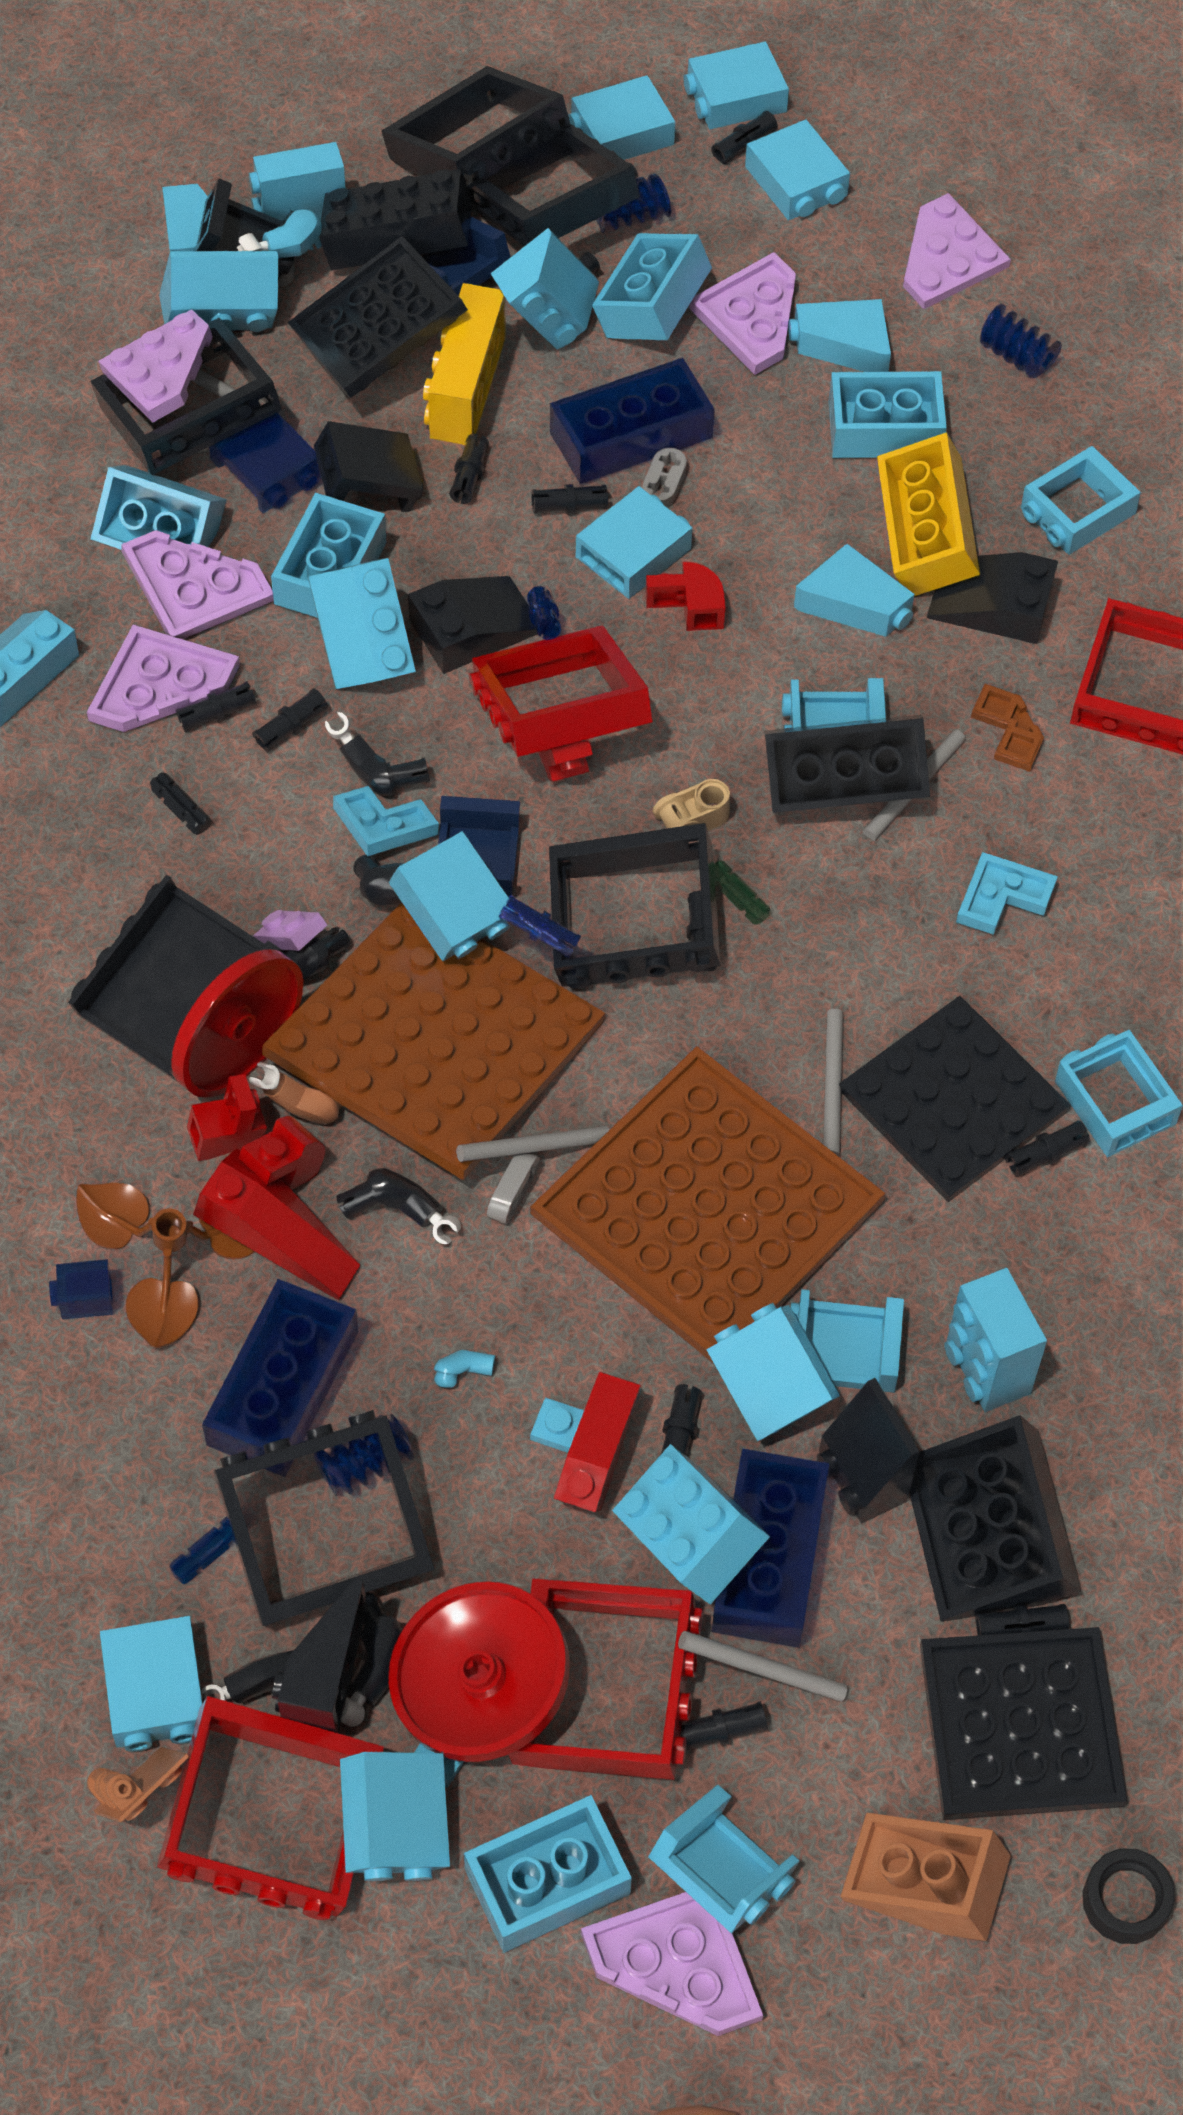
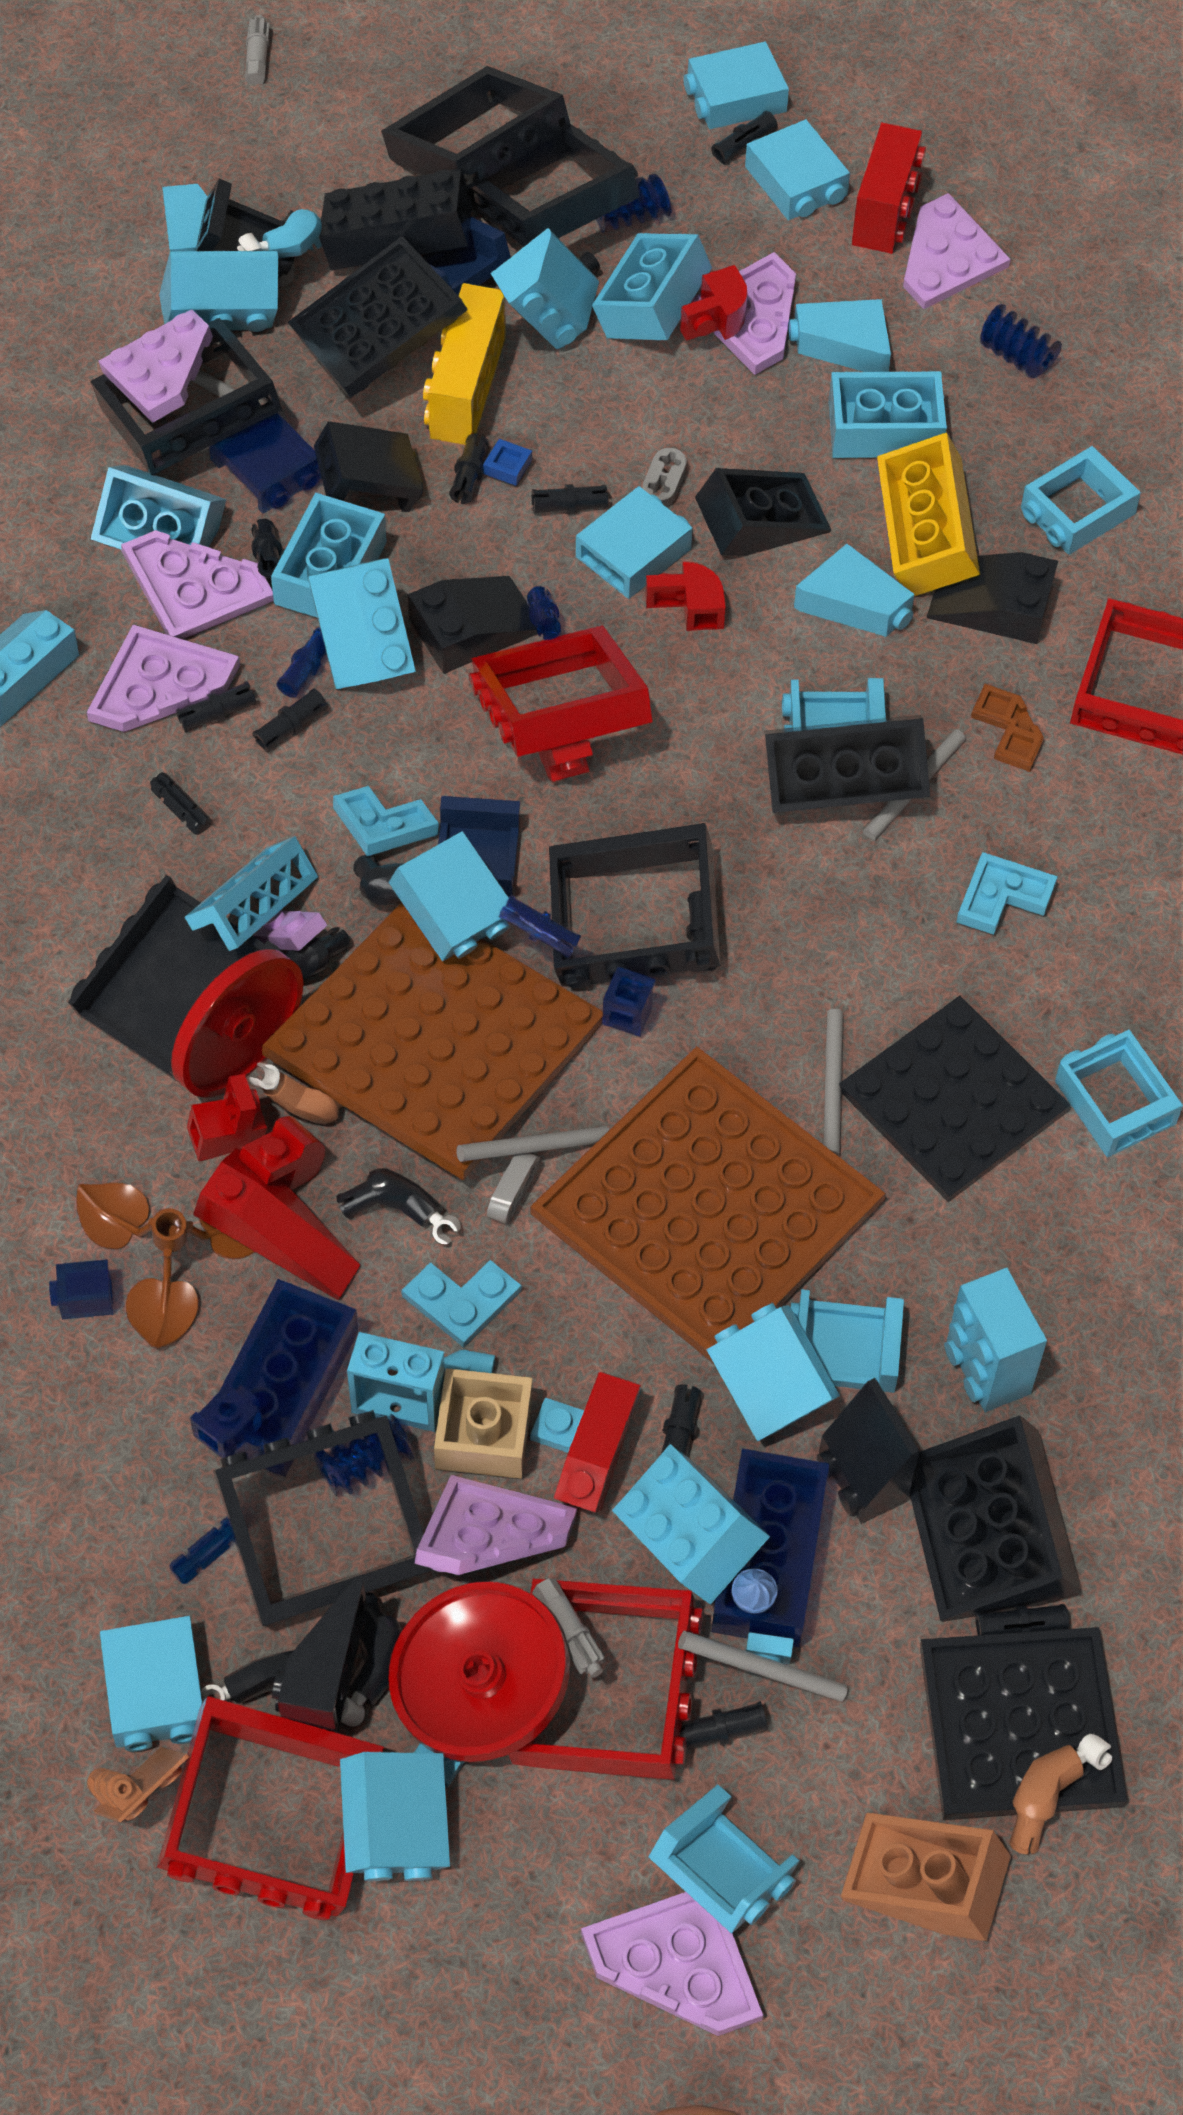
medium azure brick [249,142,346,221] -> none
black arm [325,712,430,796] -> none
medium azure brick [464,1795,632,1953] -> none
clear blue brick [550,358,715,484] -> none
medium azure brick [568,75,675,160] -> none
tan piece [653,779,730,831] -> none
clear green axle [714,860,770,925] -> none
black pin [1005,1120,1090,1177] -> none
black tyre [1082,1848,1175,1944] -> none
none -> medium azure fence [185,836,318,951]
none -> clear blue brick [190,1384,262,1458]
none -> light grey piece [245,15,270,84]
none -> black pin [251,519,282,578]
none -> clear blue pin [276,627,326,698]
none -> medium azure window [347,1332,445,1432]
none -> medium azure plate [401,1260,522,1348]
none -> lavender plate [415,1475,577,1575]
none -> tan brick [434,1368,532,1479]
none -> blue plate [483,439,532,486]
none -> light grey piece [532,1578,605,1678]
none -> clear blue brick [602,967,656,1037]
none -> red brick [680,265,747,341]
none -> black slope [695,468,831,556]
none -> medium blue plate [732,1569,777,1614]
none -> medium azure plate [746,1632,794,1664]
none -> red brick [852,122,926,254]
none -> nougat arm [1009,1734,1112,1854]

